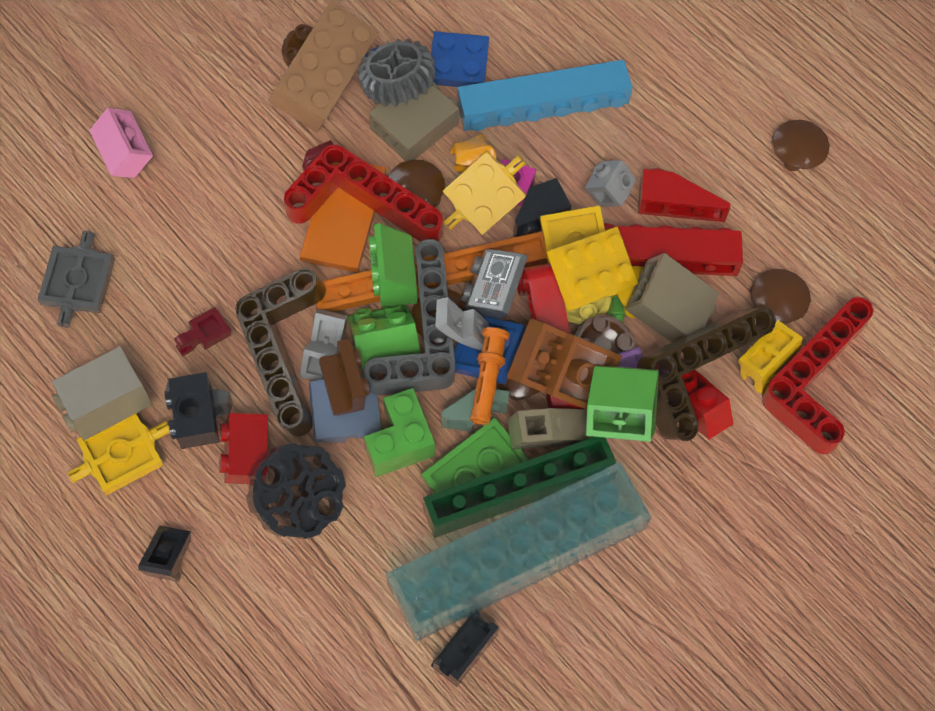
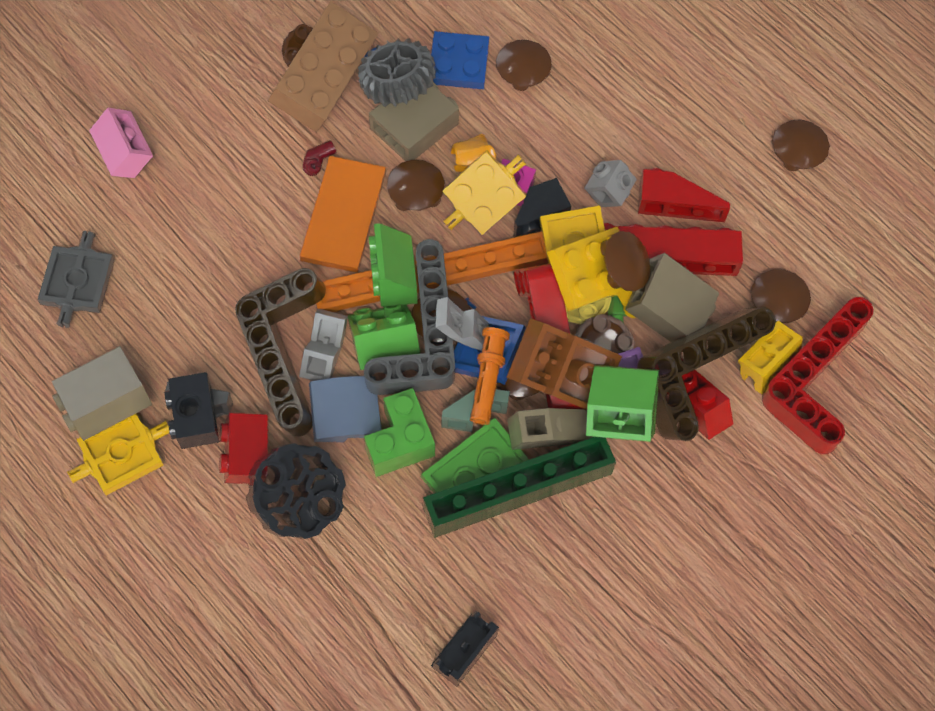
black slope [138,526,191,582] -> none
dark red plate [174,307,231,356] -> none
red beam [284,145,443,242] -> none
reddish brown bracket [319,338,370,416] -> none
clear light blue brick [386,462,652,642] -> none
dark azure brick [457,60,633,131] -> none
dark grey slope [460,249,528,320] -> none
none -> reddish brown dish [496,40,552,91]
none -> reddish brown dish [600,231,651,292]

